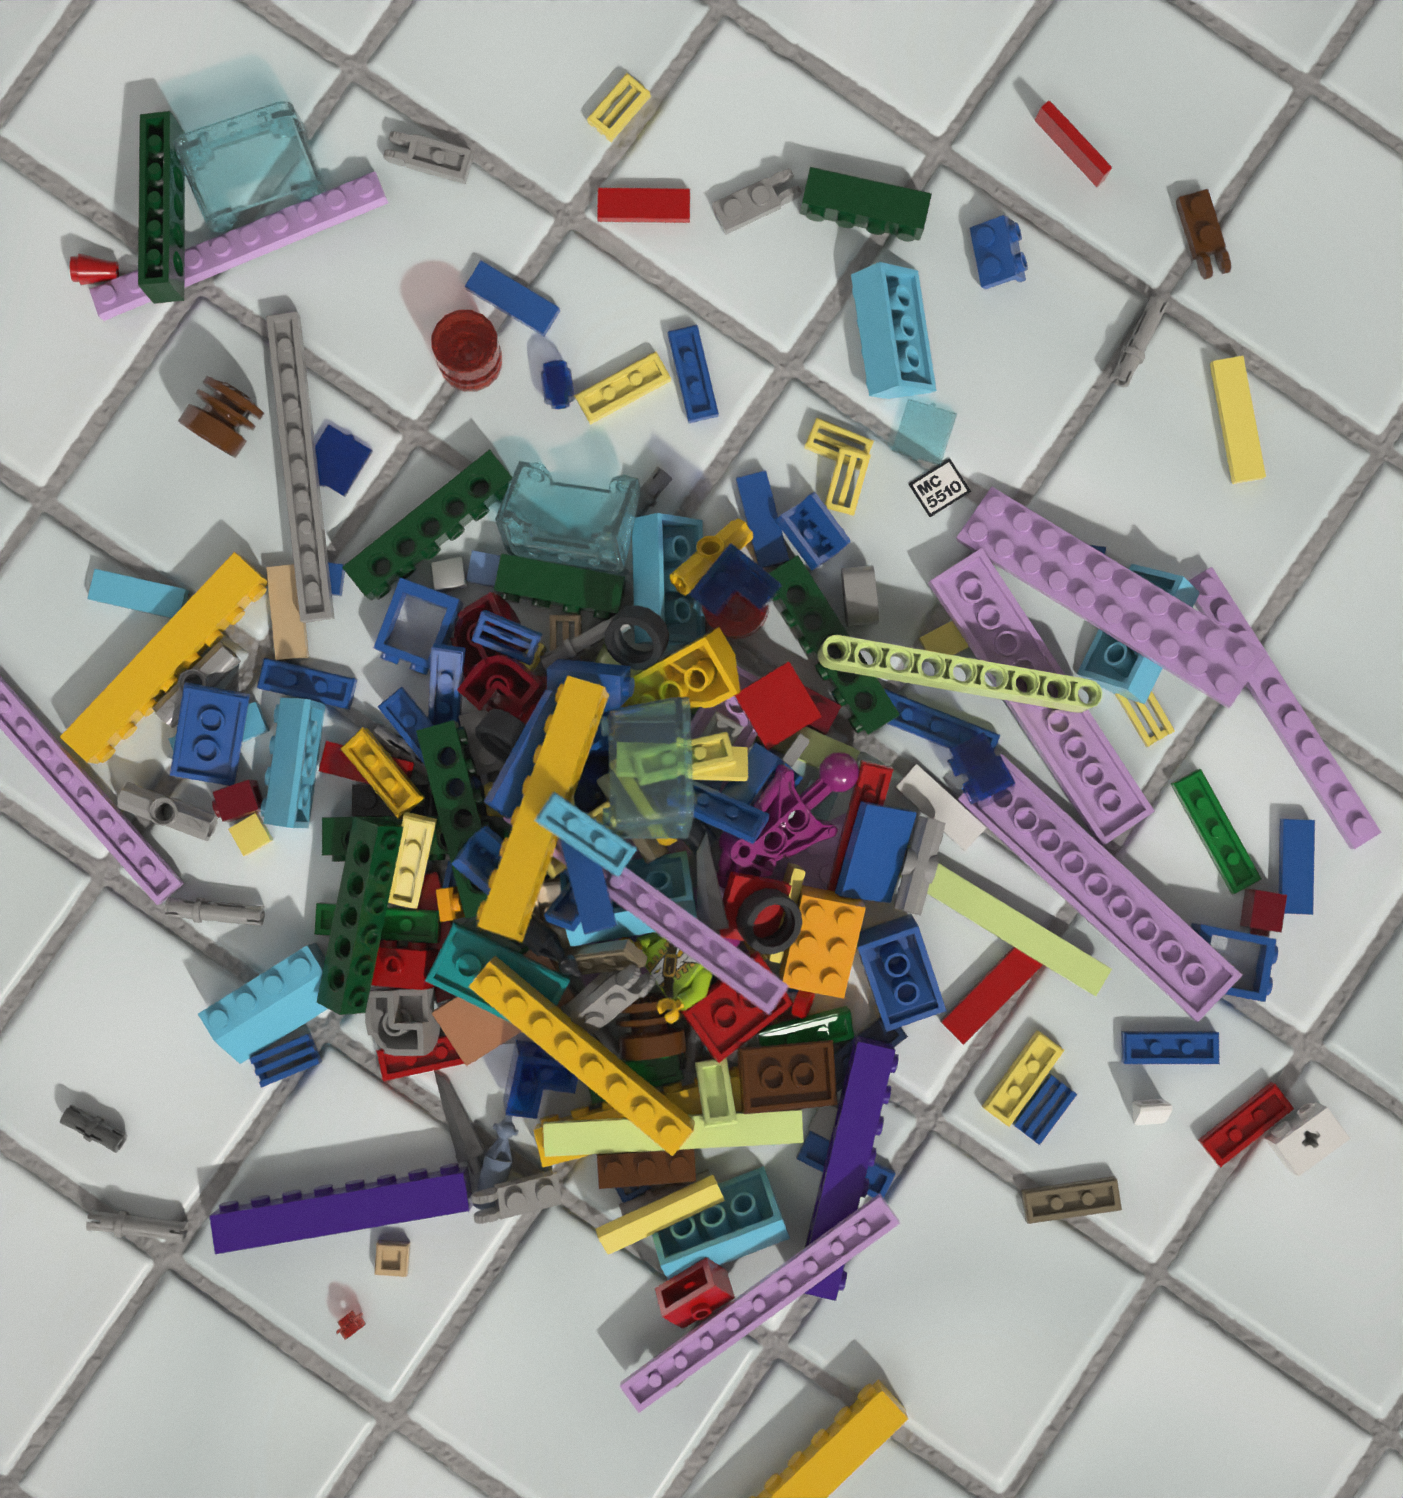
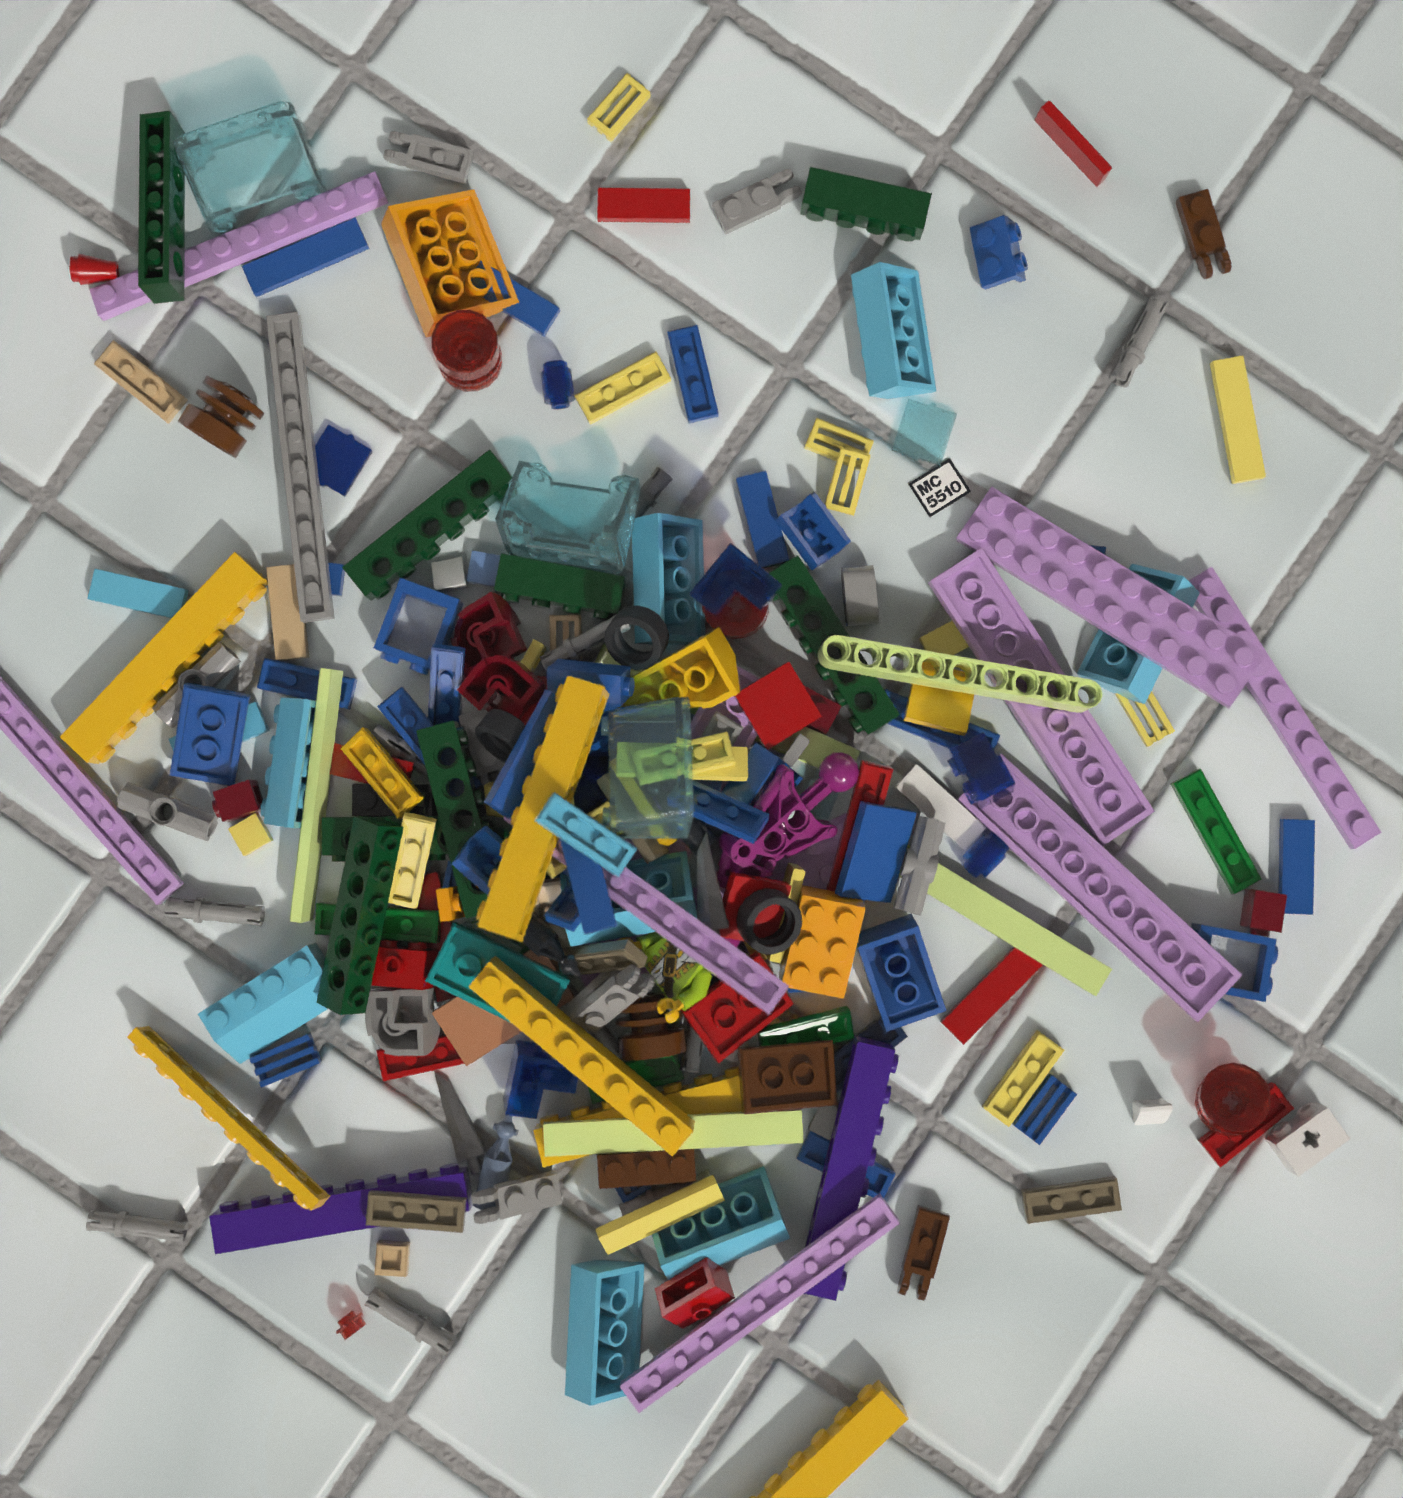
dark grey pin [60,1105,128,1153] -> none
blue tile [471,609,543,665] -> none
yellow piece [670,518,753,596] -> none
yellowish green tile [695,1057,737,1128] -> none
red tile [792,990,815,1019] -> none
blue tile [1121,1031,1220,1064] -> none
none -> tan tile [94,340,188,424]
none -> yellow plate [127,1026,330,1211]
none -> blue tile [242,217,370,297]
none -> yellowish green tile [289,668,343,923]
none -> light grey pin [365,1287,457,1356]
none -> dark tan tile [366,1190,467,1233]
none -> light orange slope [381,189,519,338]
none -> medium azure slope [565,1260,644,1406]
none -> reddish brown hinge [897,1205,950,1301]
none -> yellow tile [903,662,974,736]
none -> clear blue brick [962,832,1009,878]
none -> clear red wheel [1194,1063,1271,1138]

